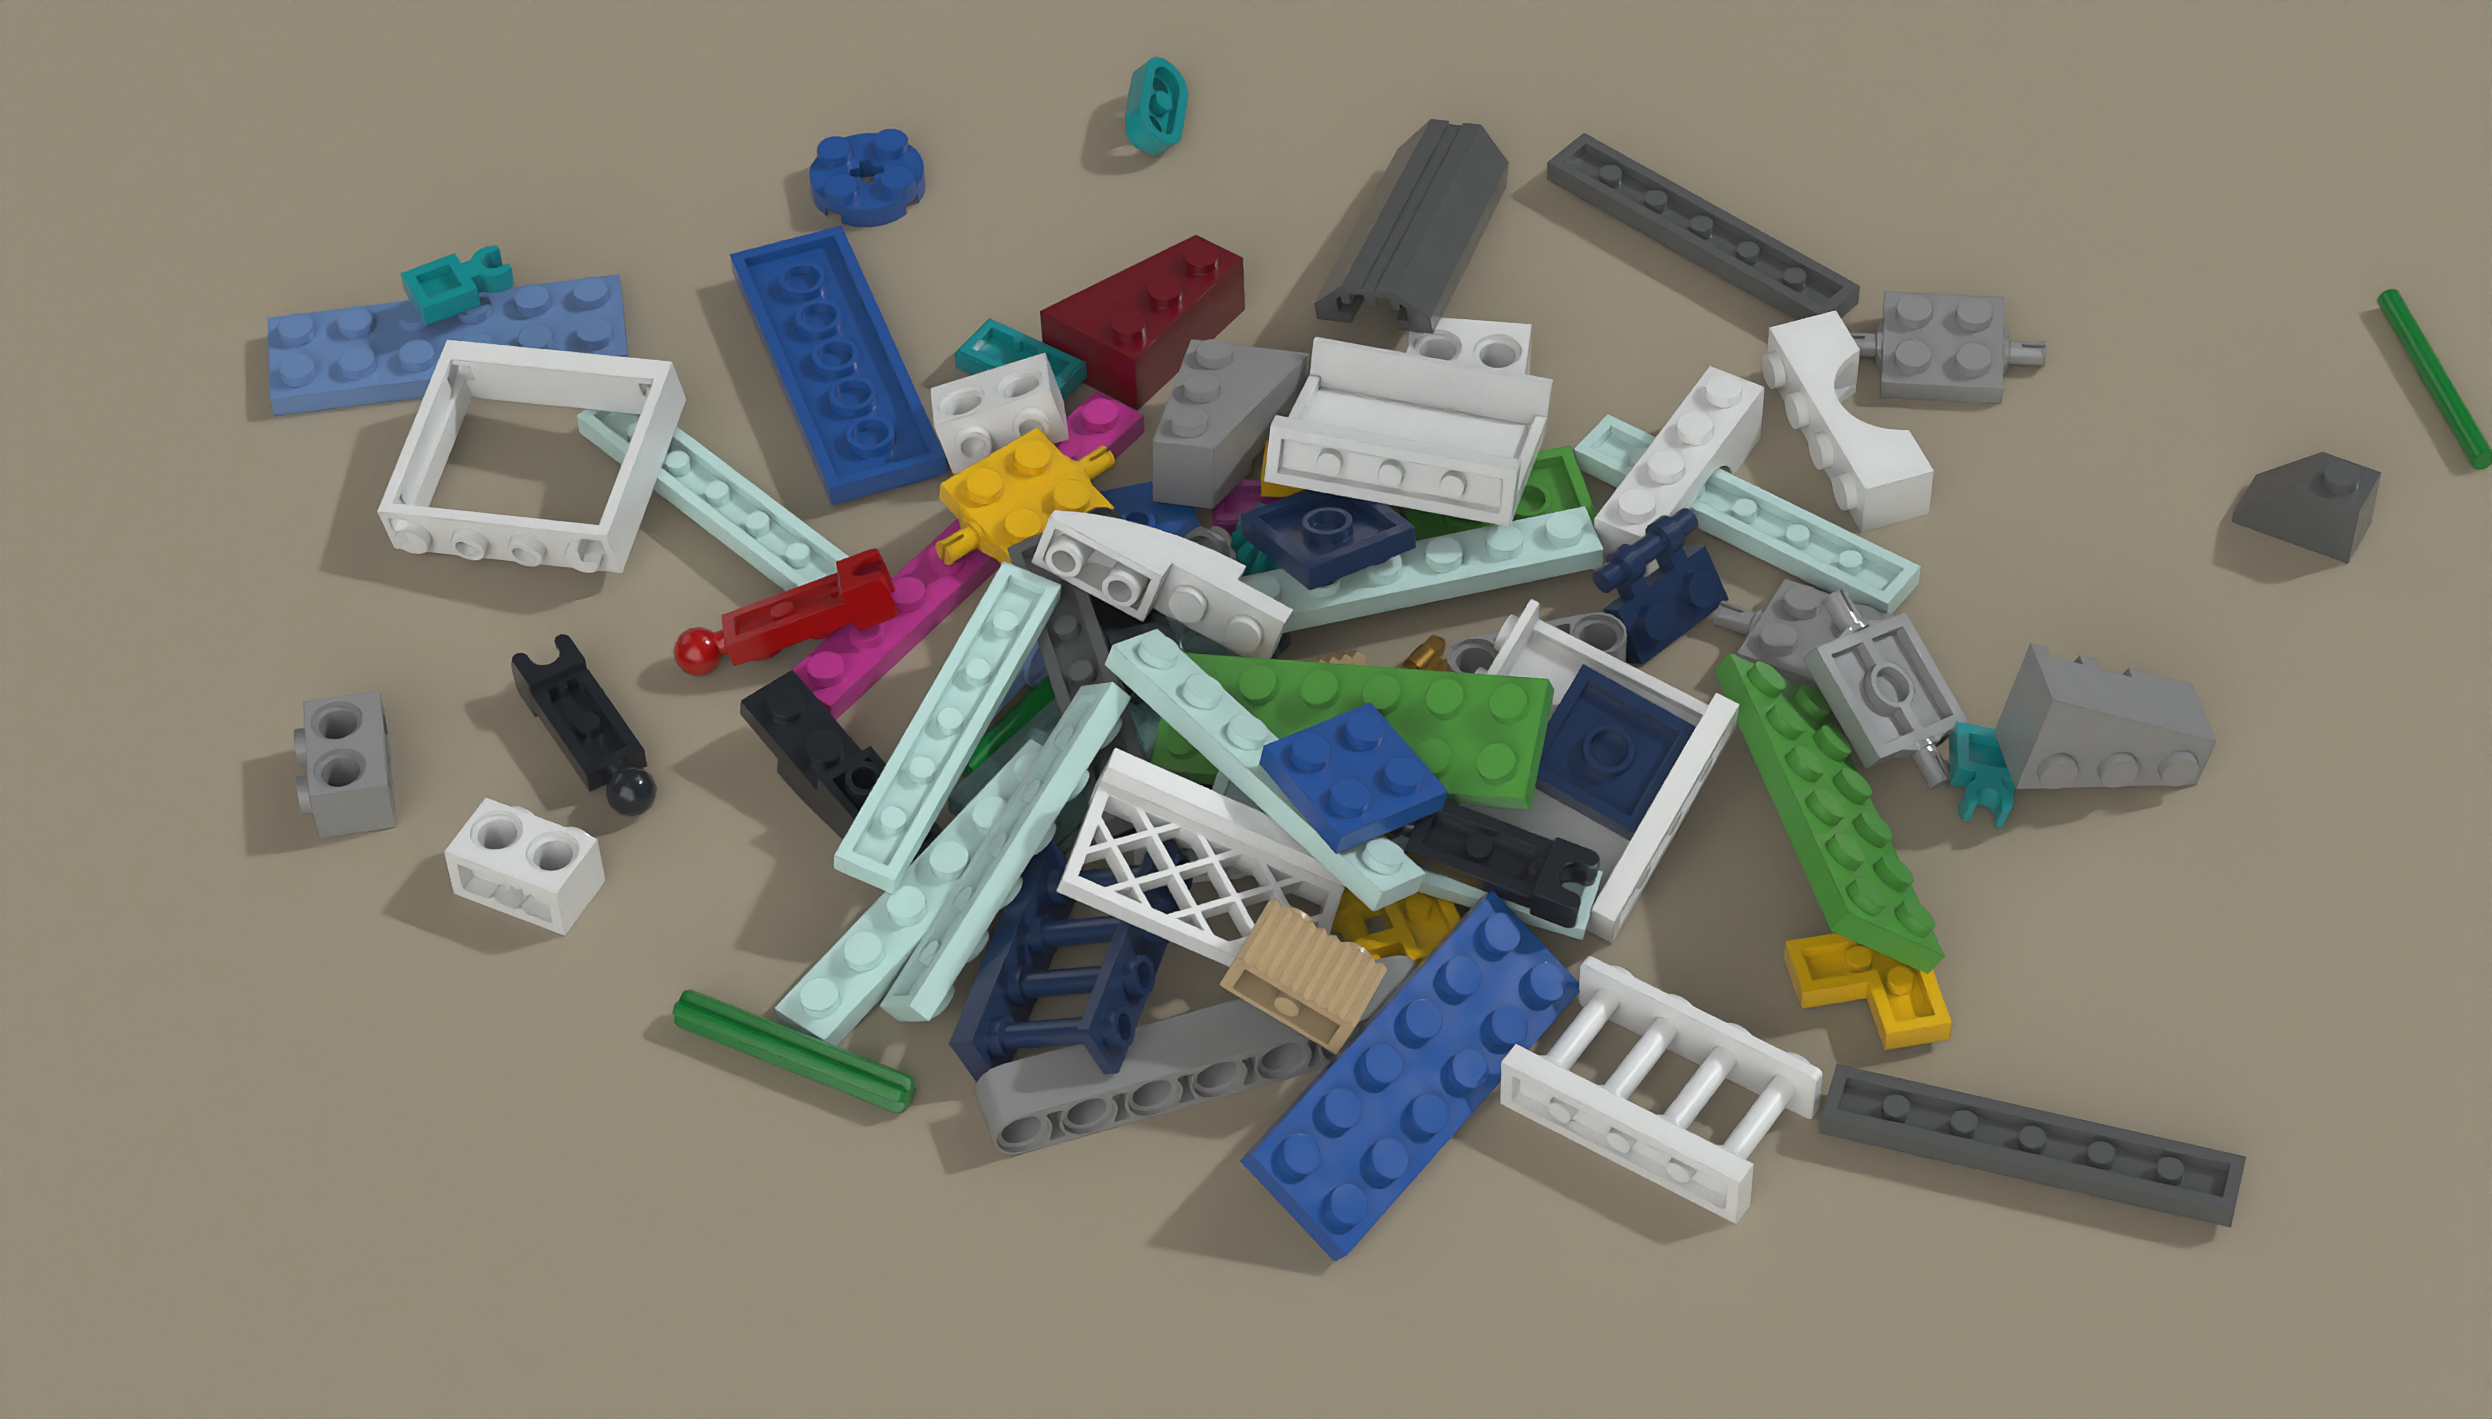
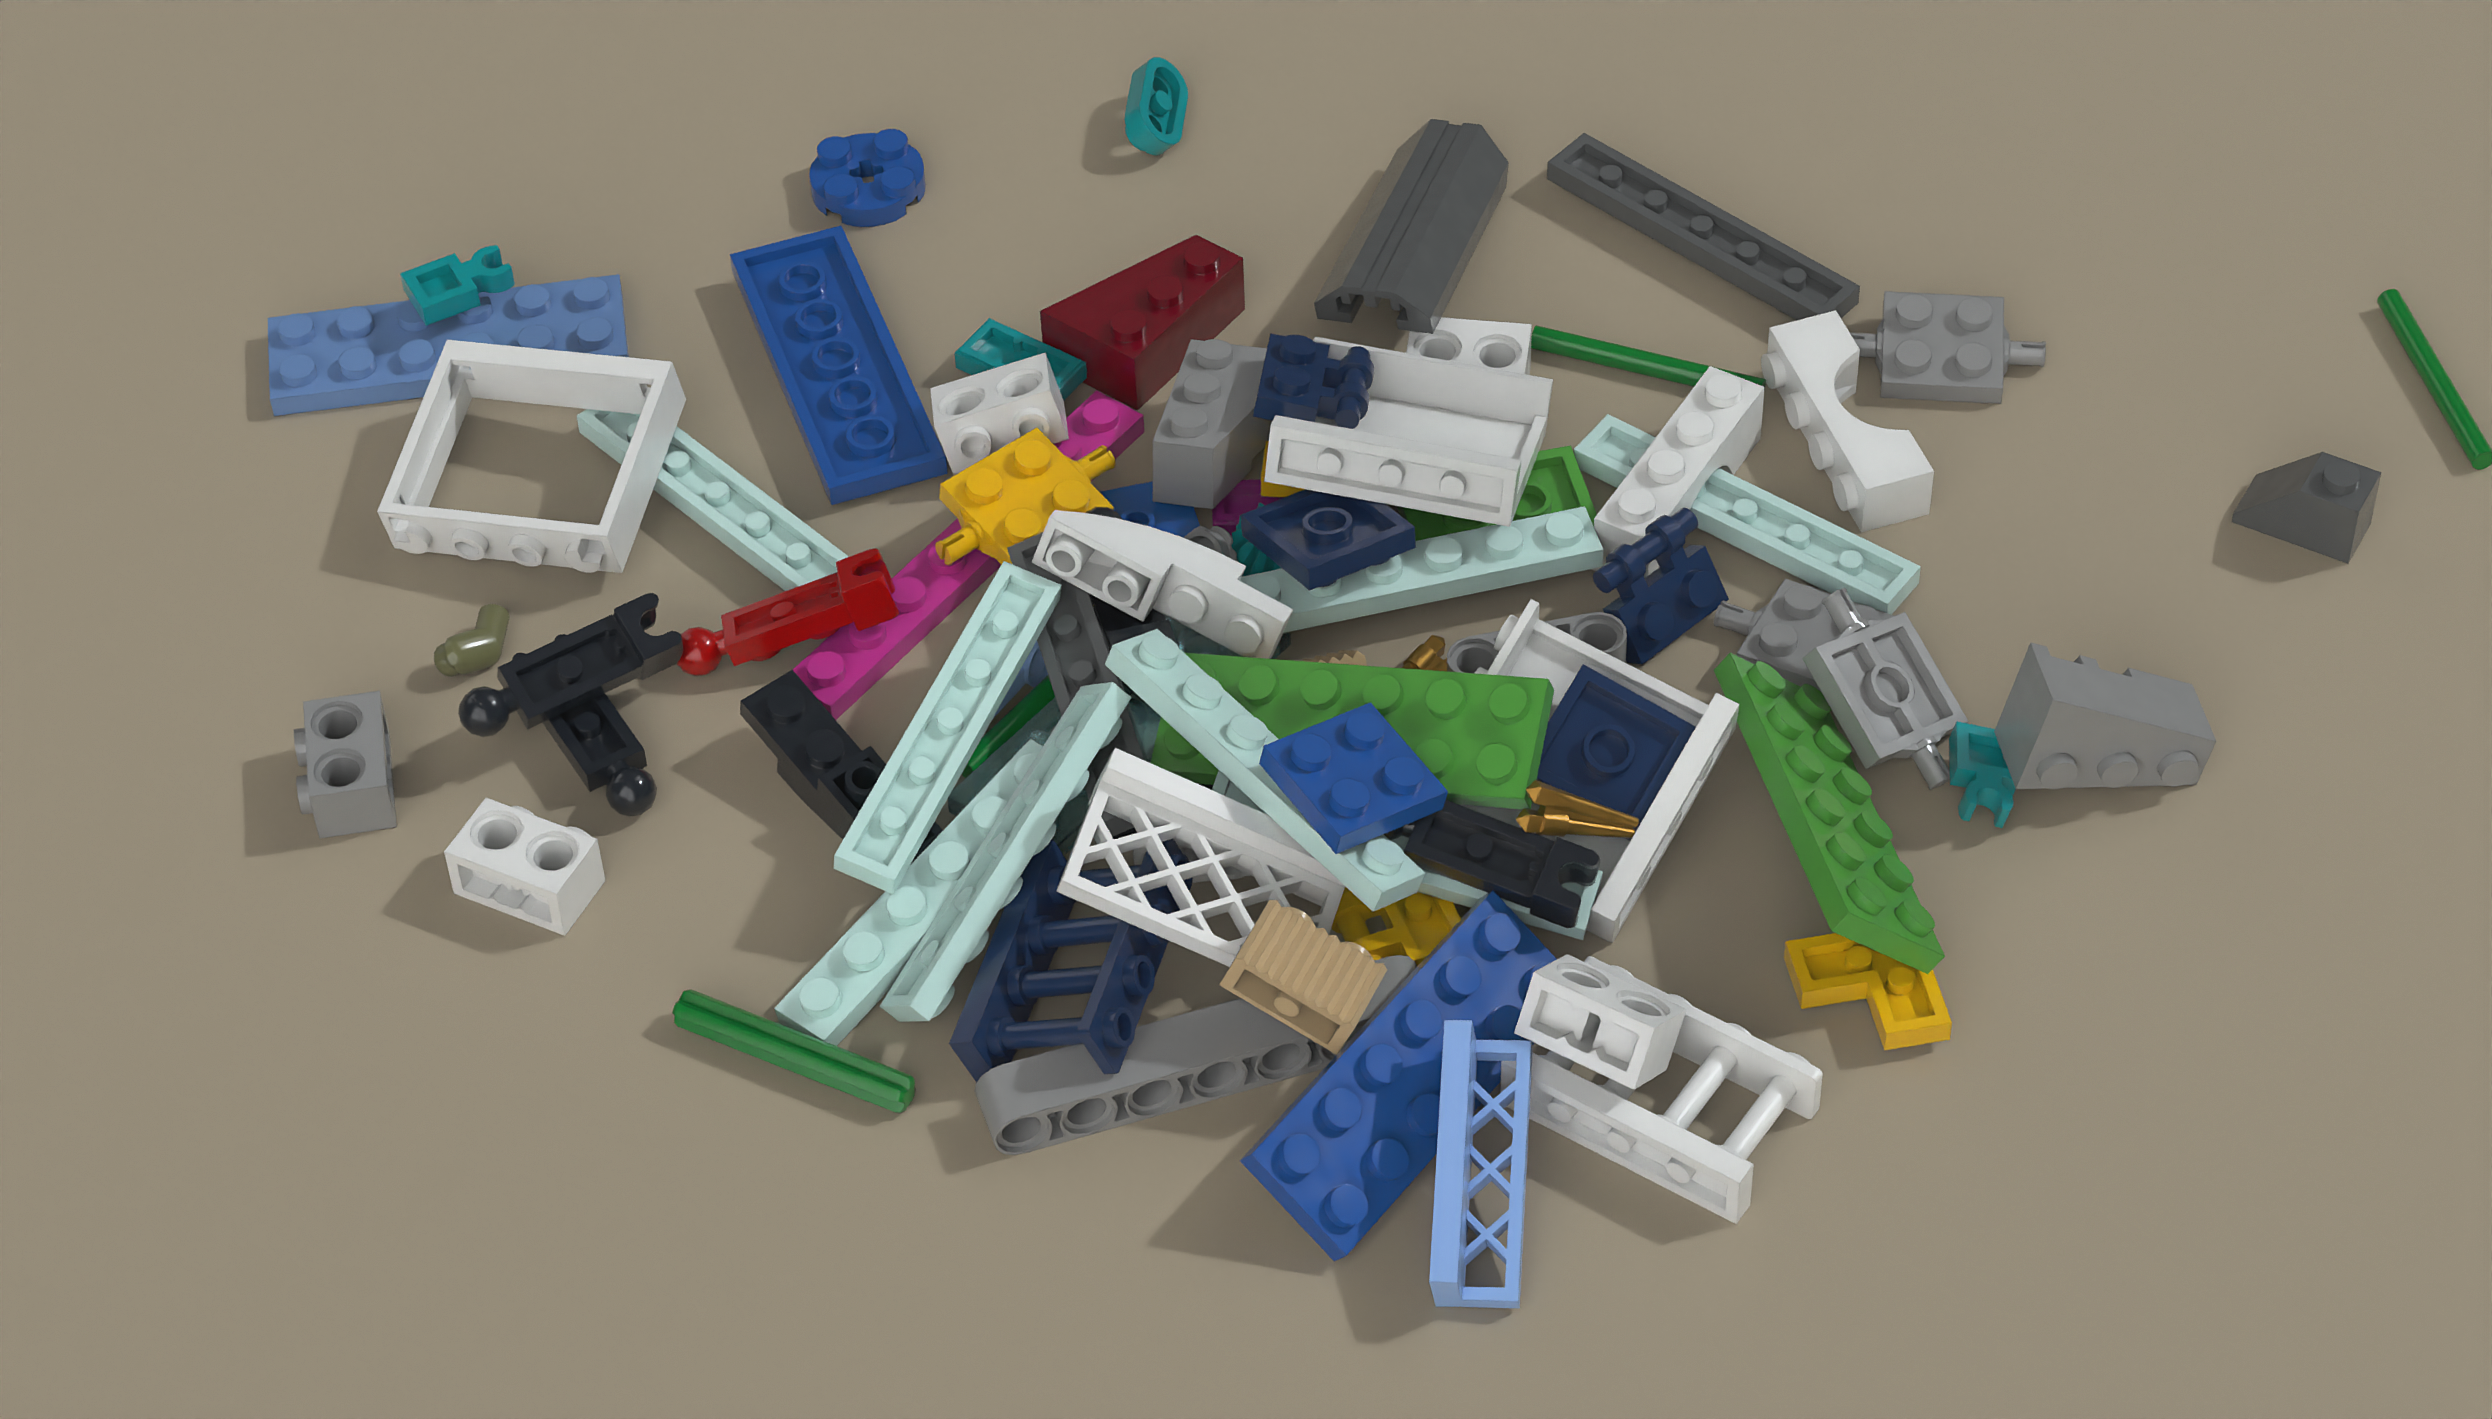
dark grey plate [1820,1064,2246,1228] -> none
none -> olive arm [434,604,510,677]
none -> black plate [458,593,683,737]
none -> dark blue plate [1253,333,1374,429]
none -> light blue fence [1429,1020,1533,1309]
none -> white brick [1514,954,1687,1090]
none -> pearl gold piece [1516,780,1639,838]
none -> green bar [1531,325,1766,391]

